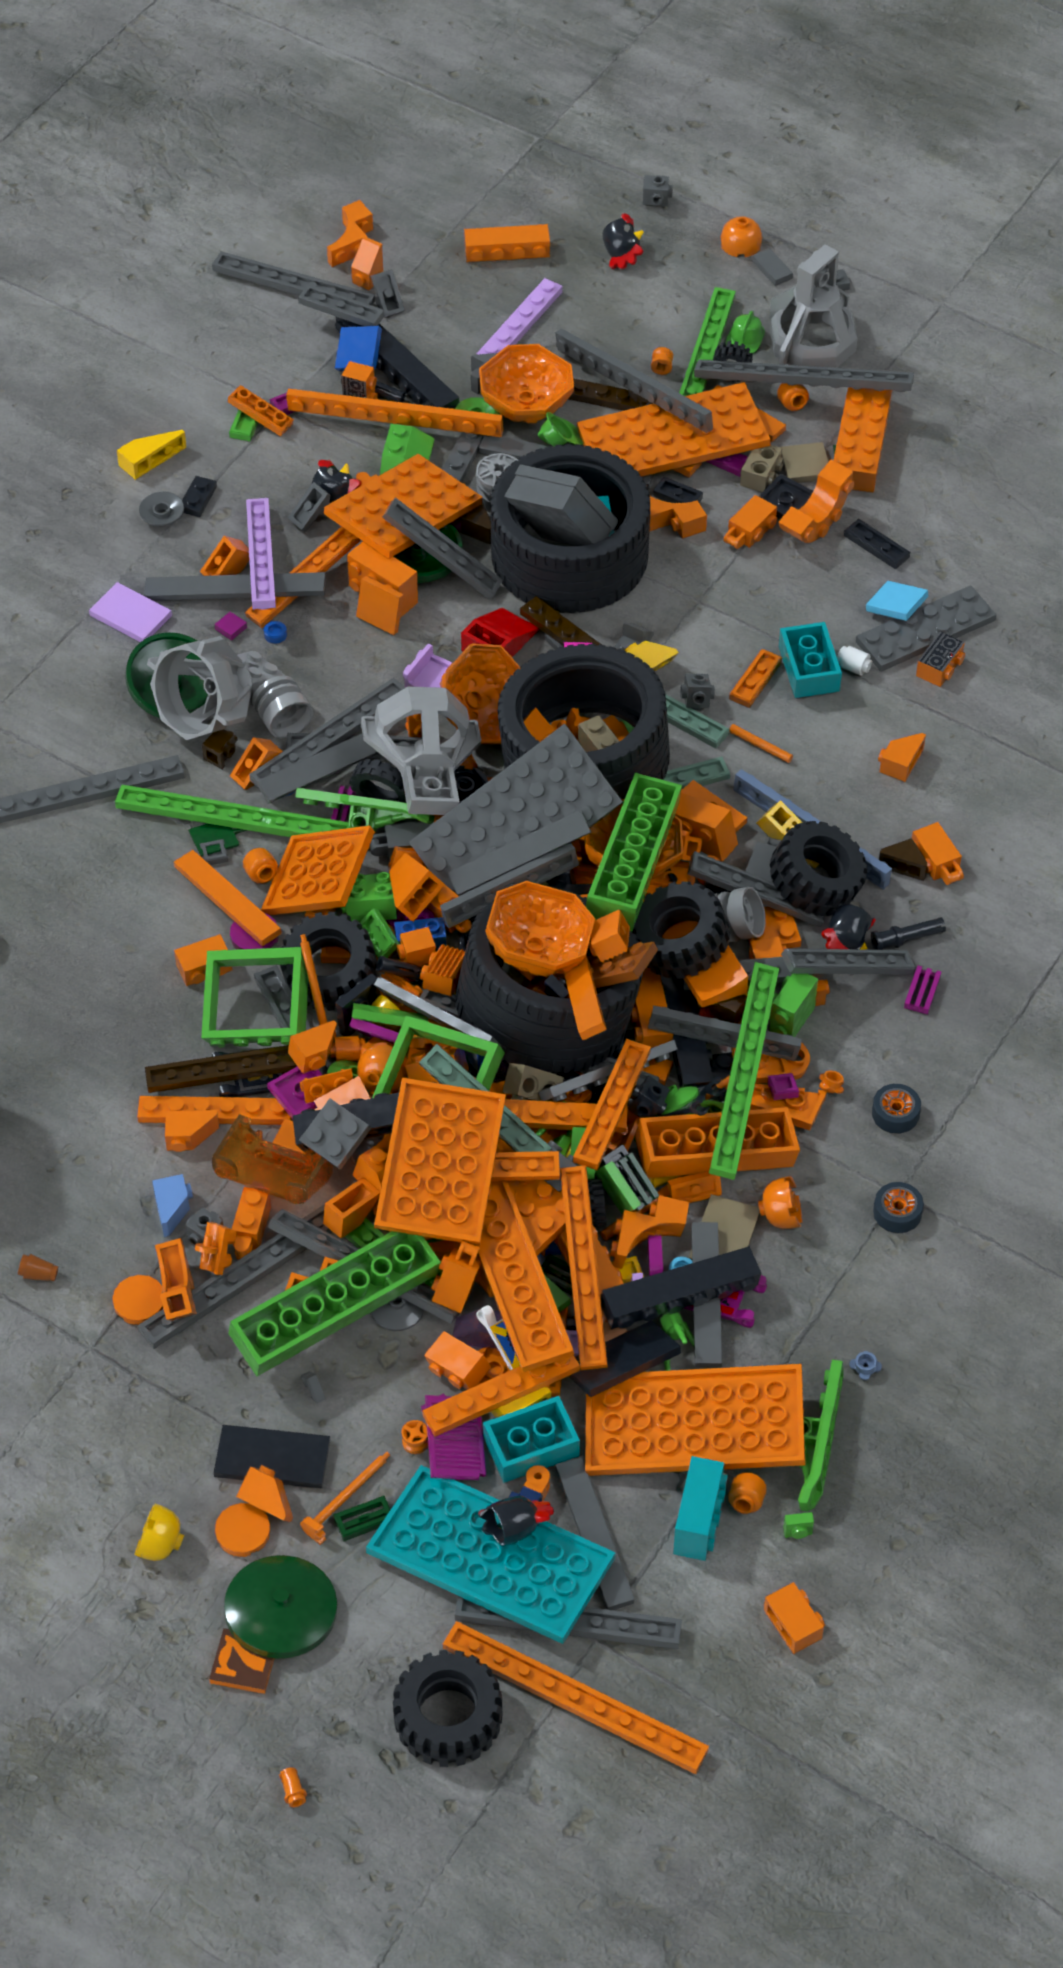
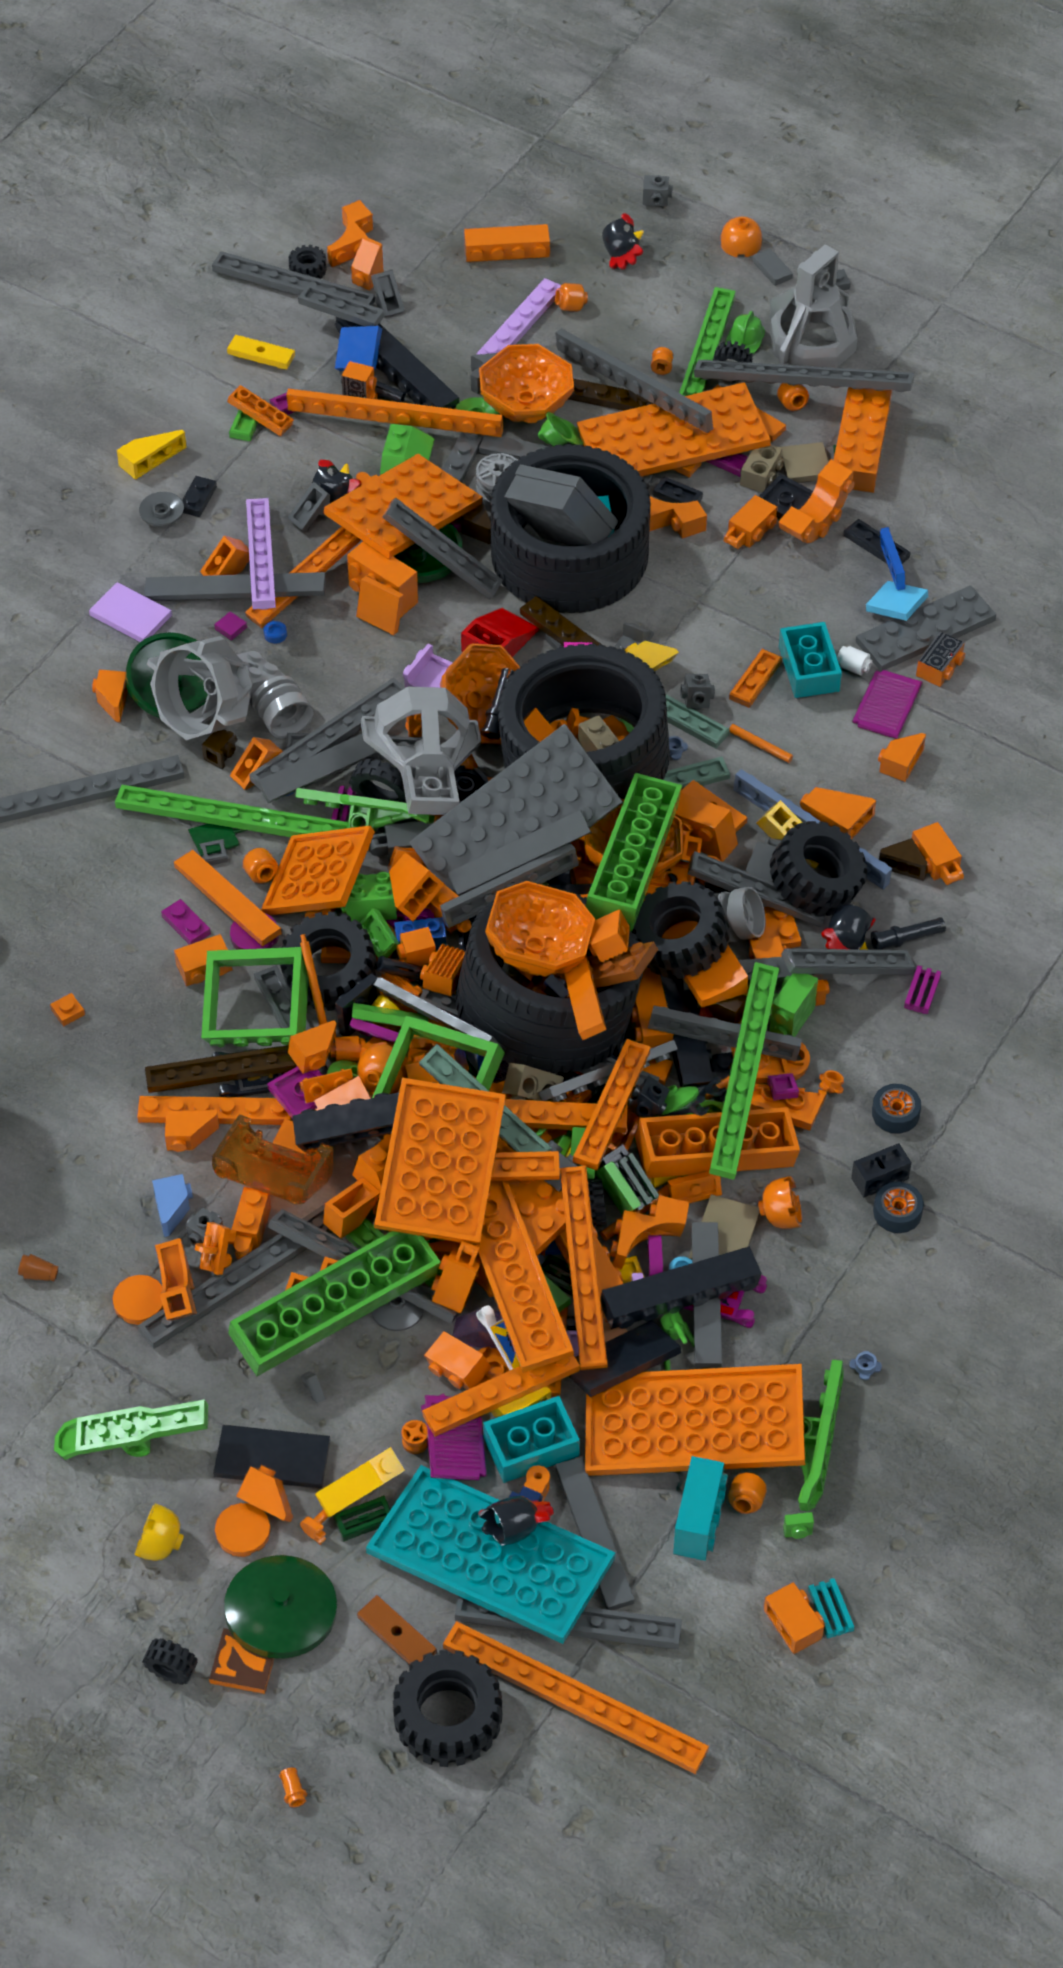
dark grey plate [299,1098,372,1170] -> none
none -> orange plate [50,993,85,1027]
none -> bright green piece [54,1400,208,1460]
none -> orange slope [92,669,128,722]
none -> black tyre [142,1638,198,1685]
none -> magenta plate [161,899,211,945]
none -> yellow tile [227,334,295,370]
none -> black tyre [289,245,327,279]
none -> yellow slope [315,1447,405,1517]
none -> dark orange tile [357,1595,437,1664]
none -> black pin [480,668,515,740]
none -> orange head [555,283,588,312]
none -> sand blue plate [669,736,688,760]
none -> orange slope [800,787,876,839]
none -> teal tile [808,1578,854,1639]
none -> black brick [851,1143,912,1198]
none -> magenta window [852,670,923,739]
none -> blue tile [880,527,905,591]

